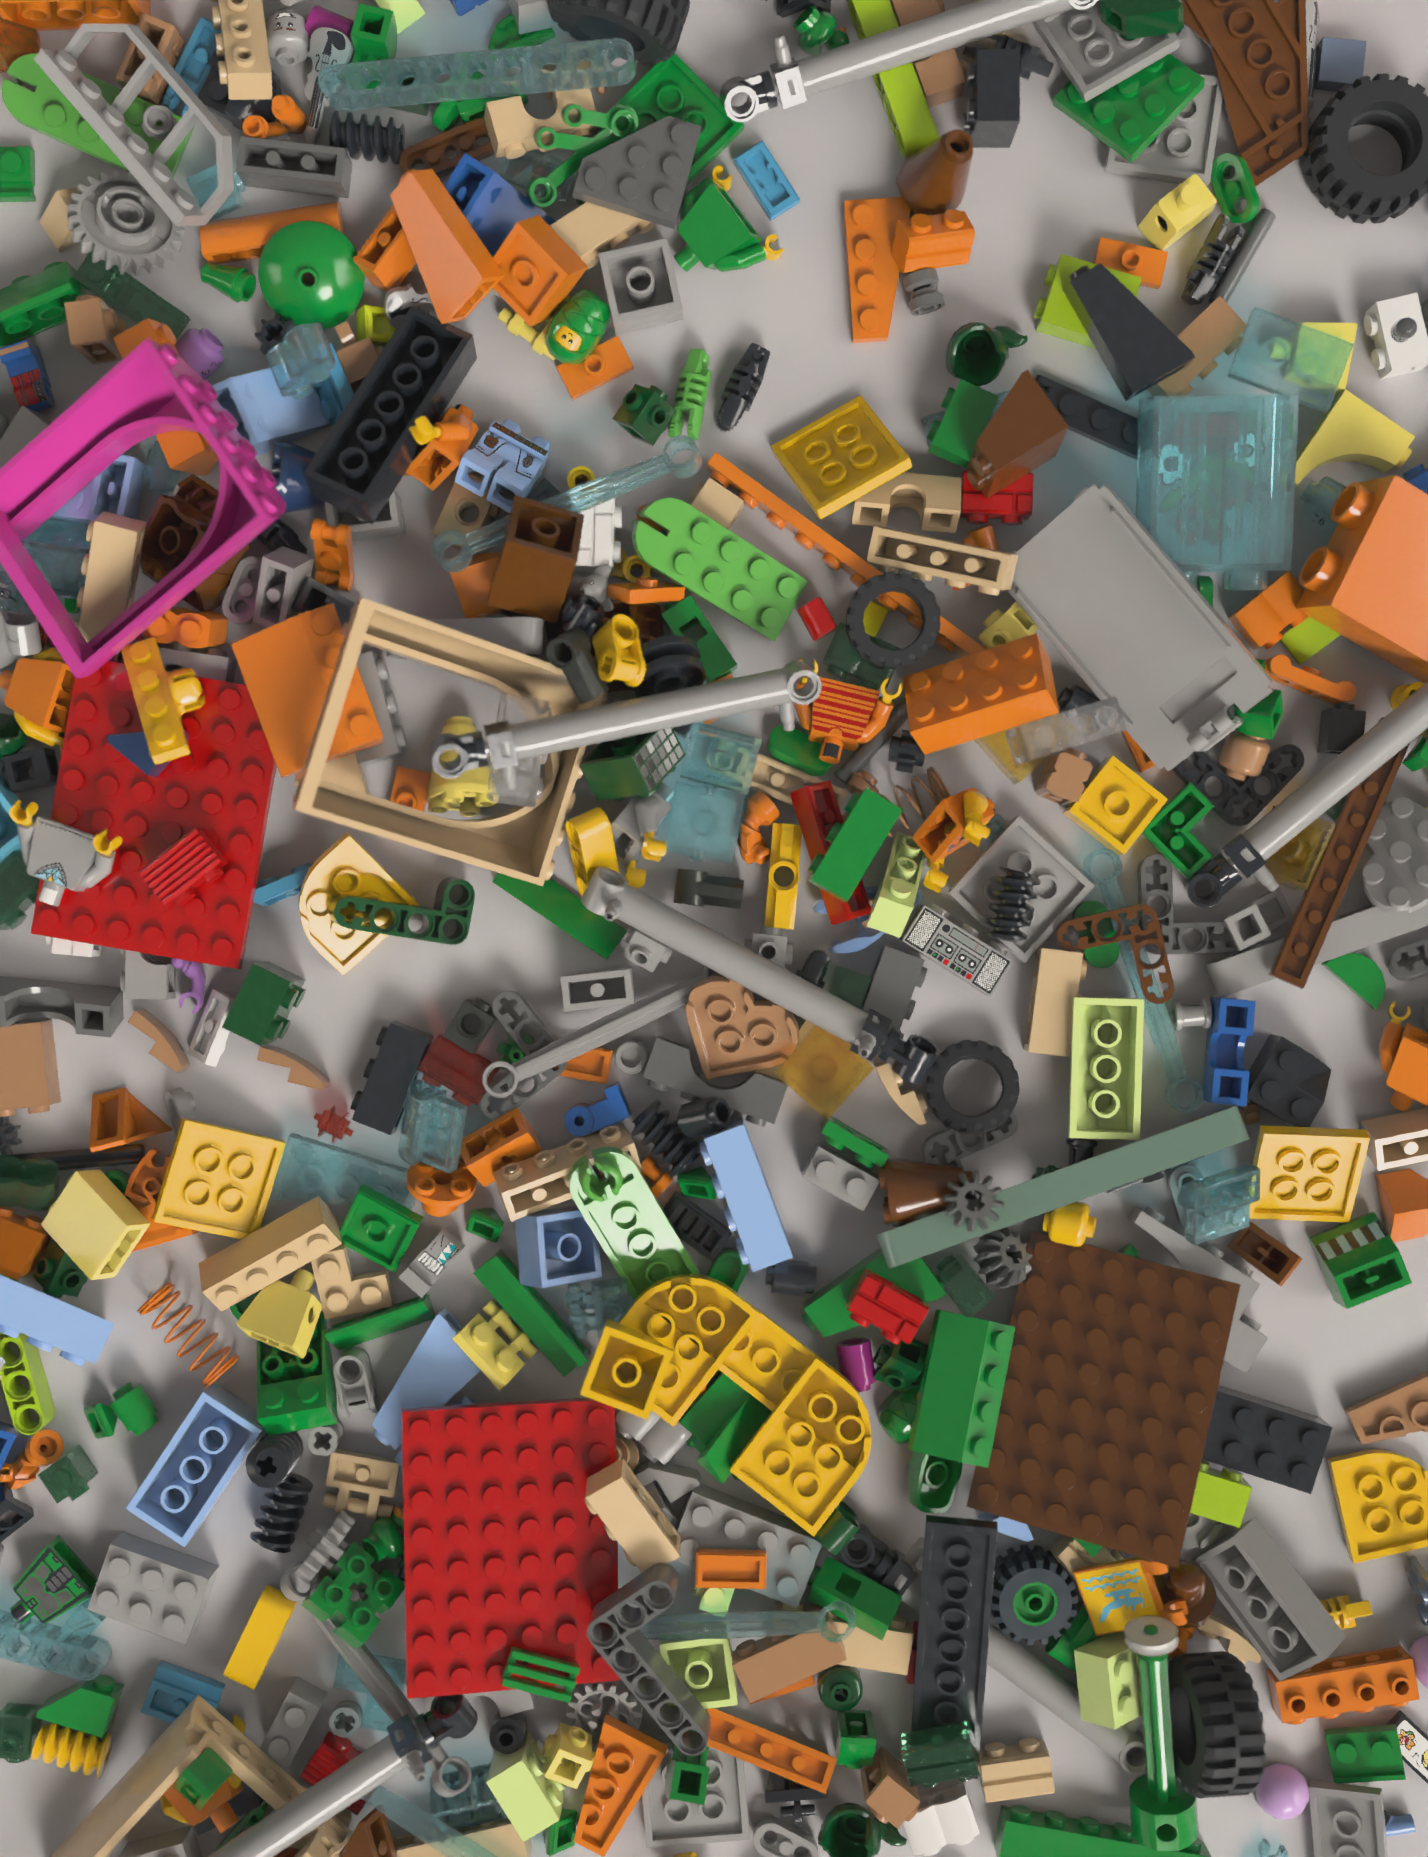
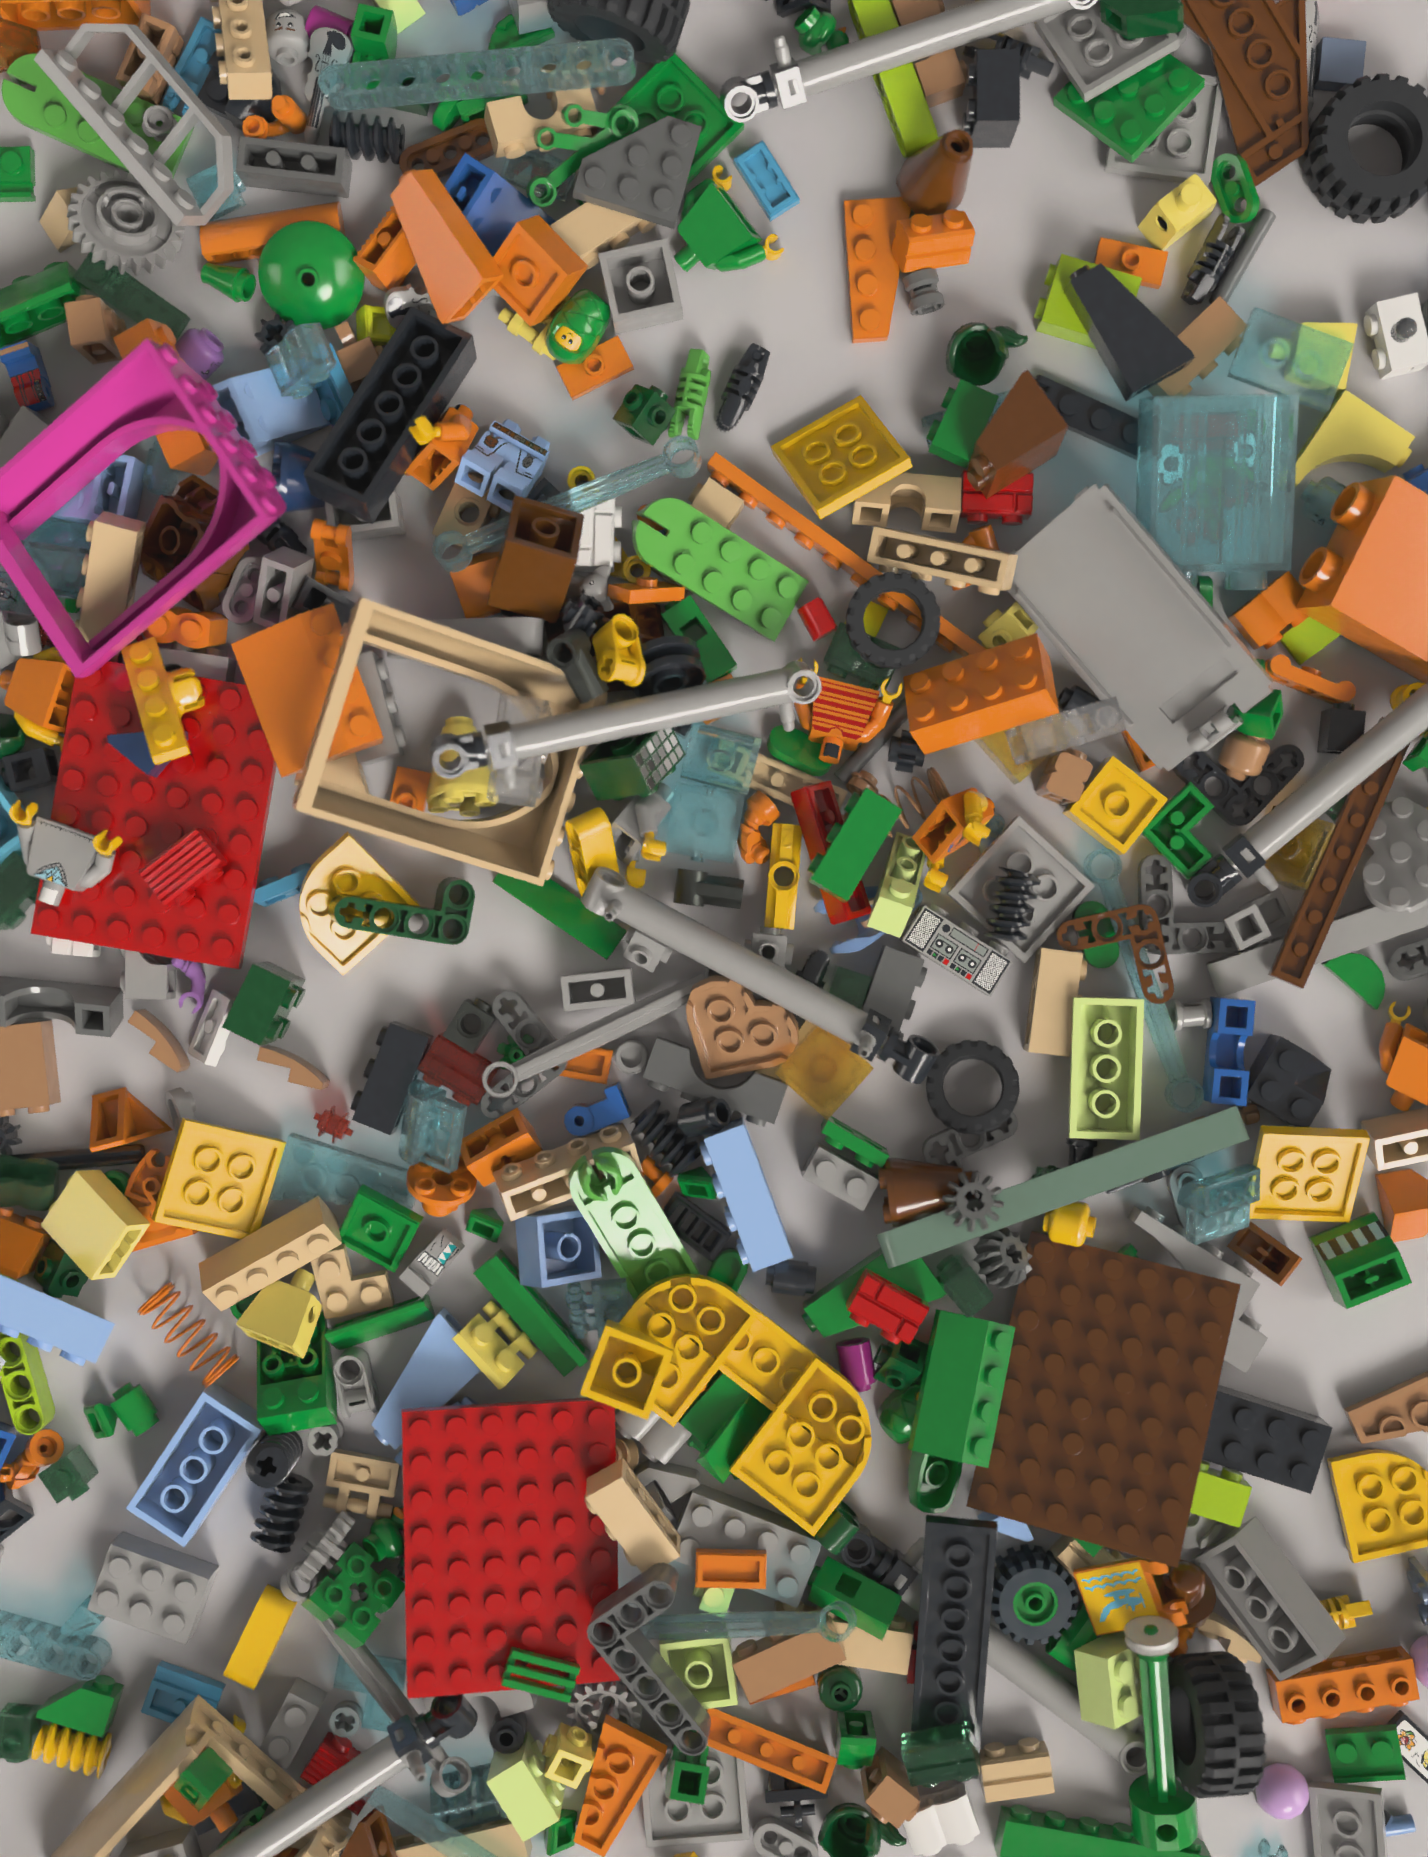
torso [10,1535,98,1624] -> none
tan slope [874,1061,929,1125] -> none

